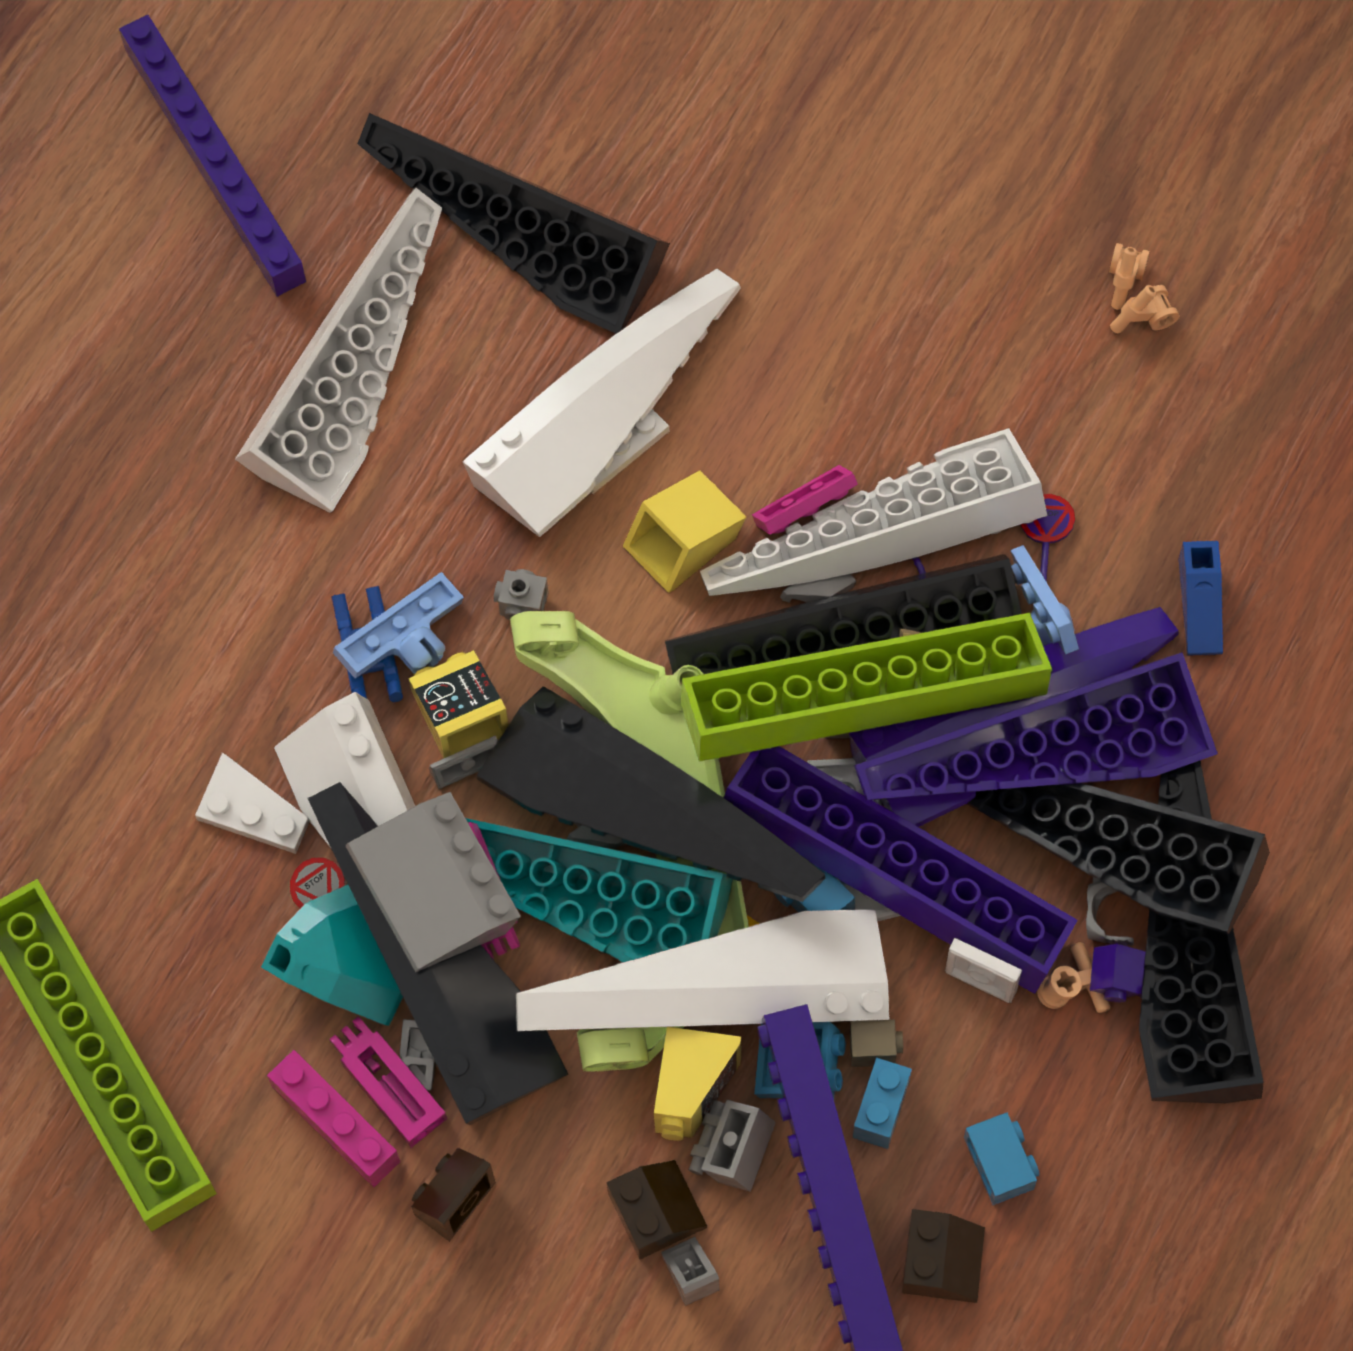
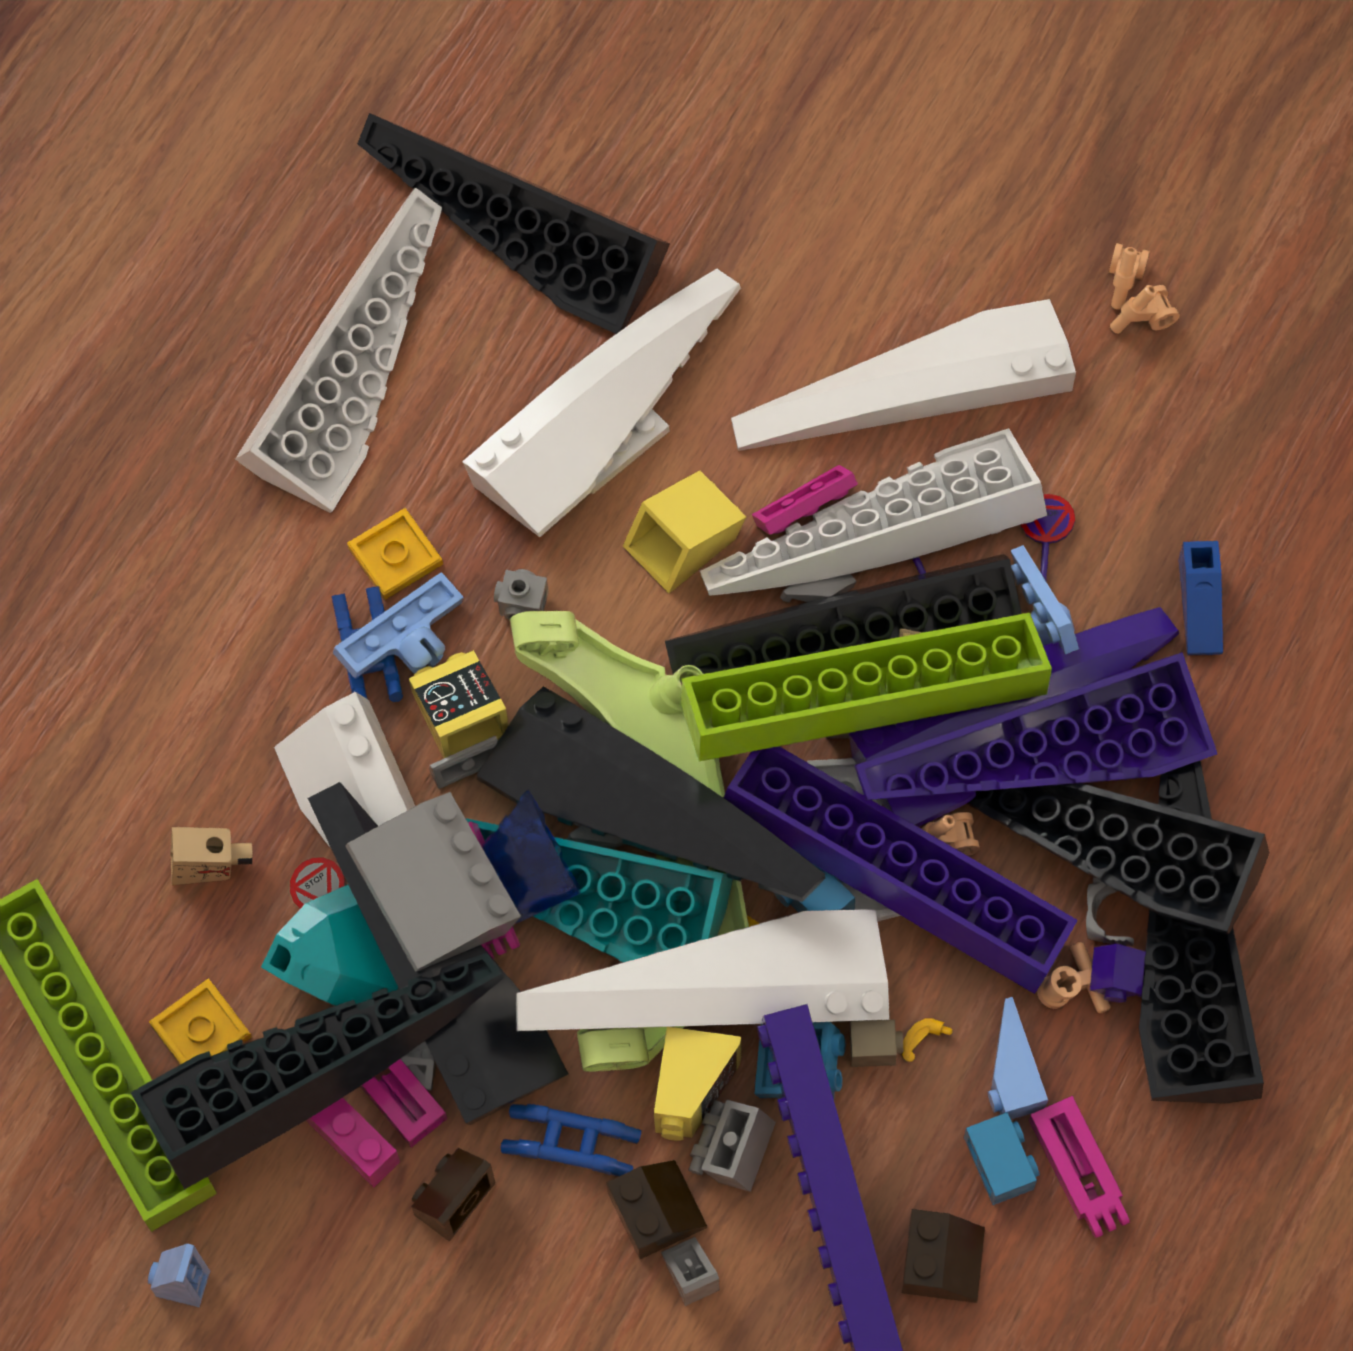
dark purple brick [119,14,306,297] -> none
white wing [195,752,309,854] -> none
dark azure brick [853,1057,912,1149] -> none
white tile [945,938,1022,1003] -> none
none -> black wedge [130,952,504,1190]
none -> light blue slope [148,1244,210,1307]
none -> yellow tile [149,978,252,1065]
none -> tan torso [170,827,253,885]
none -> yellow tile [347,508,443,600]
none -> clear blue slope [481,790,580,924]
none -> blue piece [501,1104,641,1177]
none -> white wedge [731,299,1076,451]
none -> yellow piece [902,1018,953,1062]
none -> light nougat piece [921,812,980,856]
none -> light blue slope [988,997,1048,1120]
none -> dark pink hinge [1029,1096,1130,1238]

